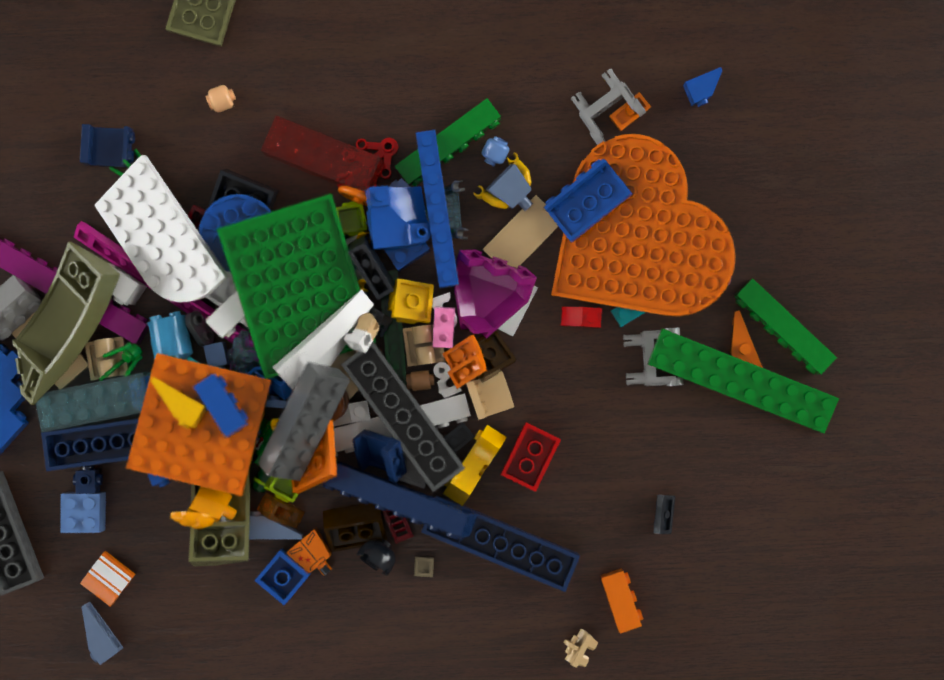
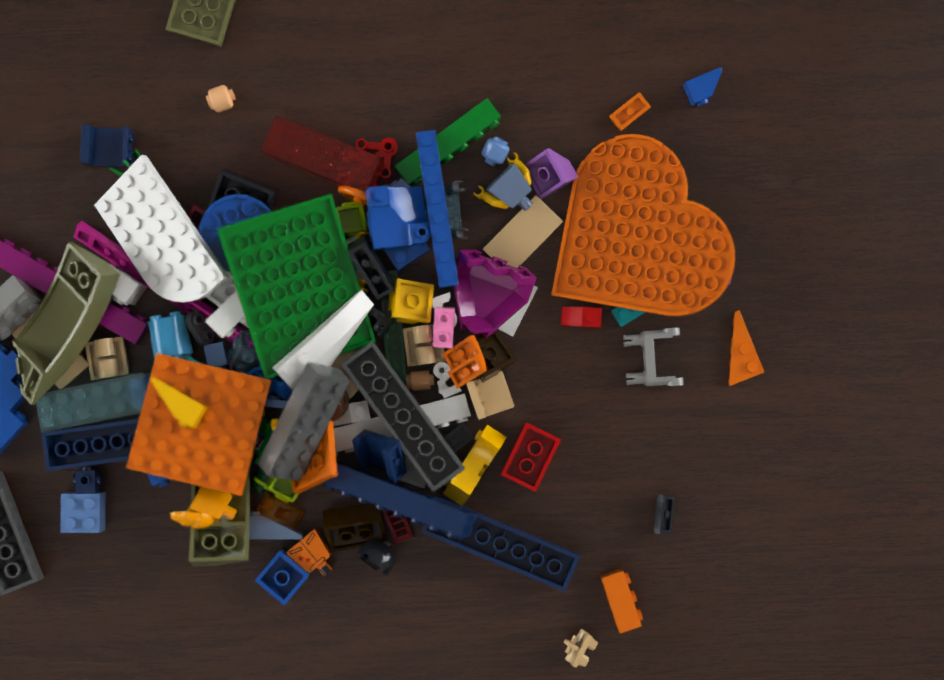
slope [80,551,136,607] -> none
sand blue slope [82,602,123,665] -> none
green plant [99,342,142,381] -> none
blue brick [193,374,249,438] -> none
leg [343,313,379,353] -> none
dark tan tile [414,556,434,577] -> none
blue bracket [544,159,632,242] -> none
light grey connector [571,69,646,145] -> none
green plate [647,328,839,434] -> none
green brick [734,278,837,375] -> none
none -> medium lavender slope [524,148,578,199]

